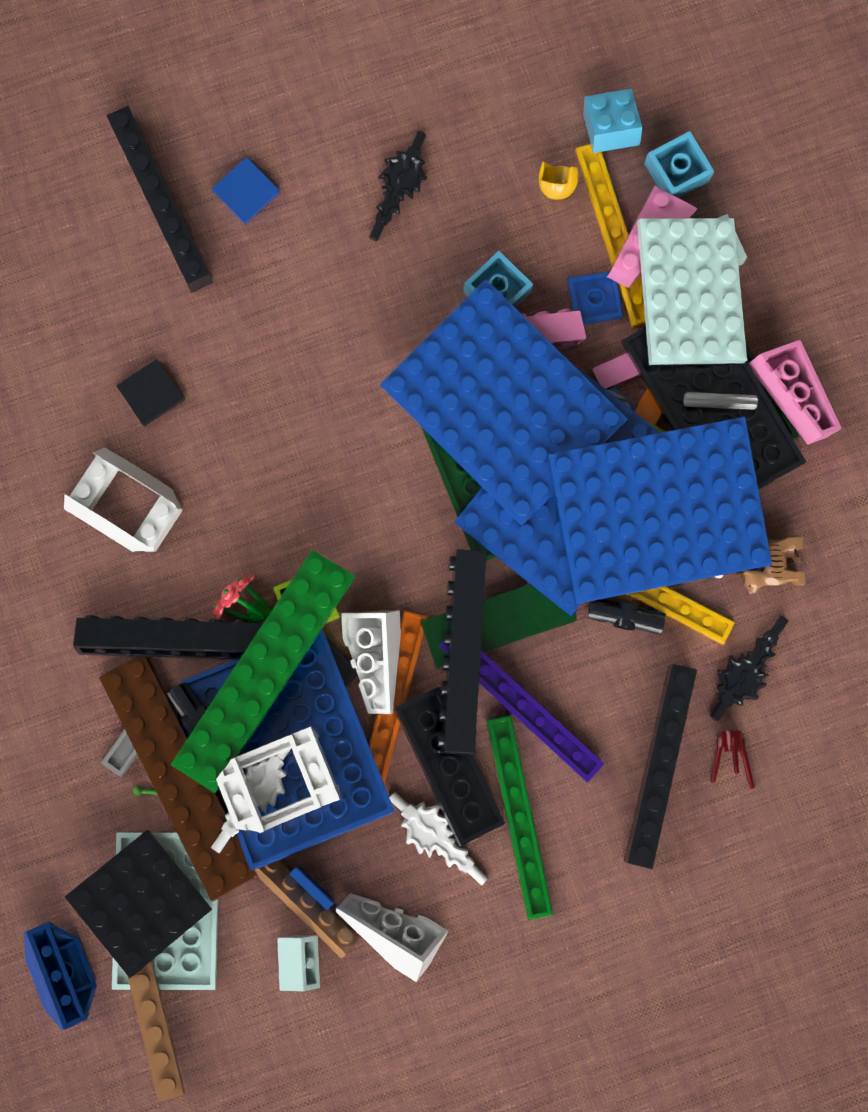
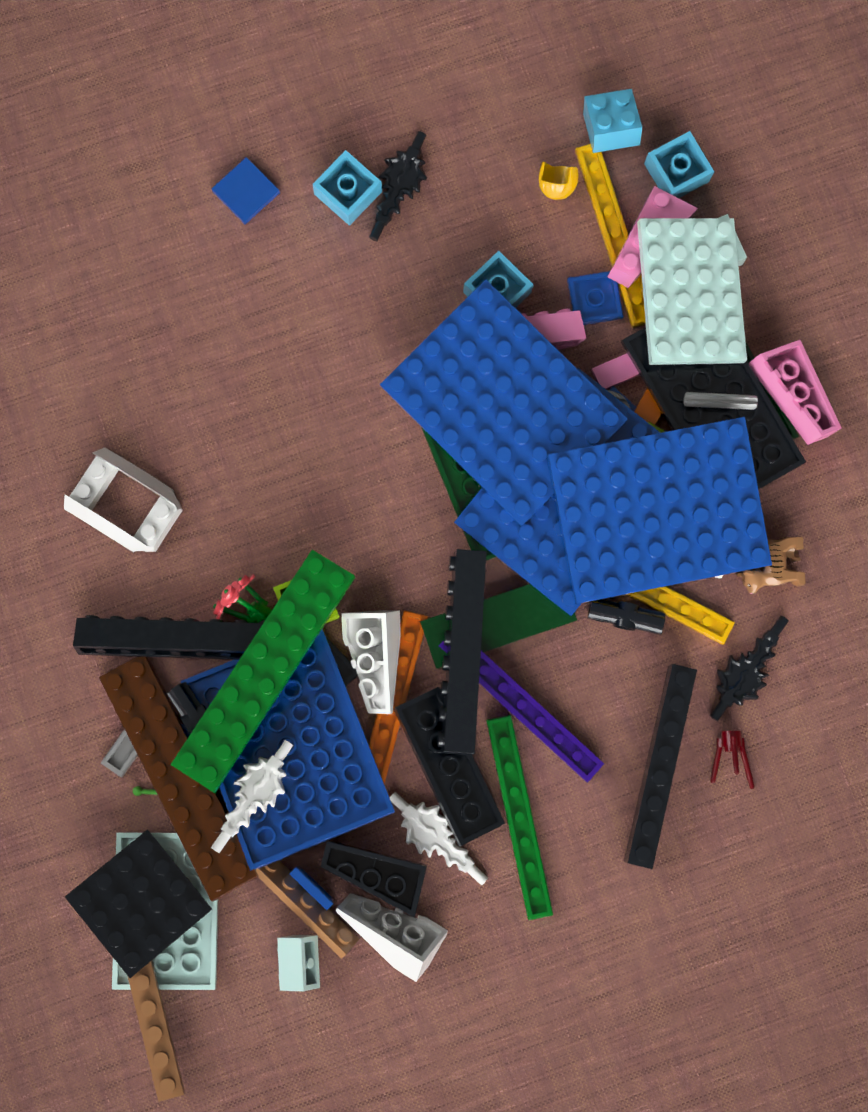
blue wedge [24,922,97,1031] -> none
black brick [106,106,213,293] -> none
black tile [116,359,185,427] -> none
white wedge [216,726,341,833] -> none
none -> medium azure brick [313,150,382,226]
none -> black wedge [321,840,427,917]

